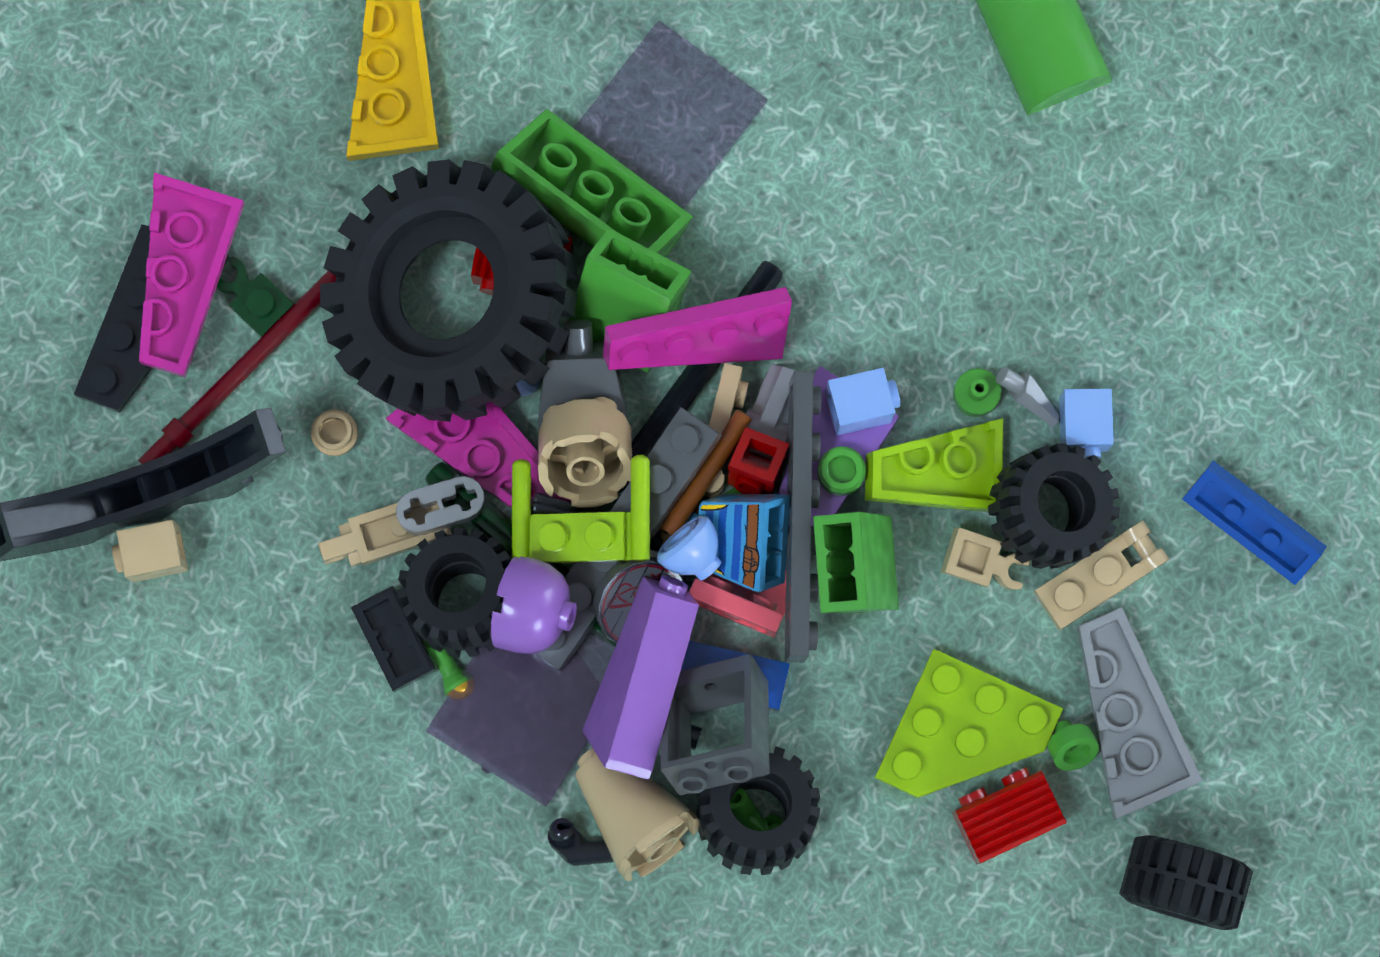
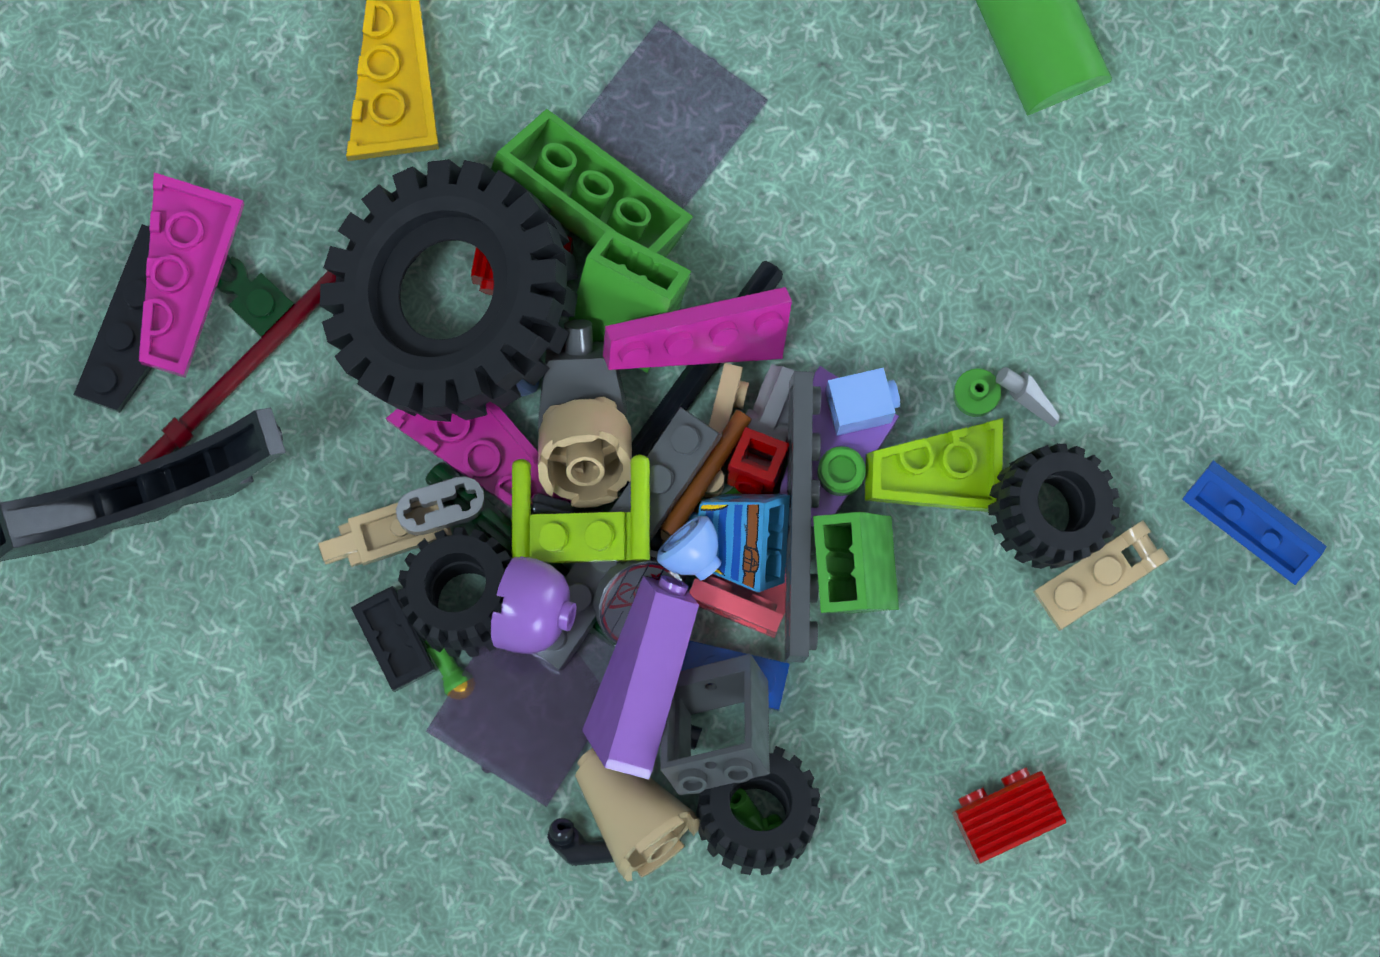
tan brick [112,520,188,583] -> none
tan plate [311,409,358,456] -> none
lime plate [874,649,1063,798] -> none
tan plate [940,527,1030,590] -> none
bright green tile [1047,720,1099,771] -> none
light blue brick [1059,389,1113,459] -> none
light grey wing [1077,607,1203,820] -> none
black tyre [1119,835,1253,930] -> none

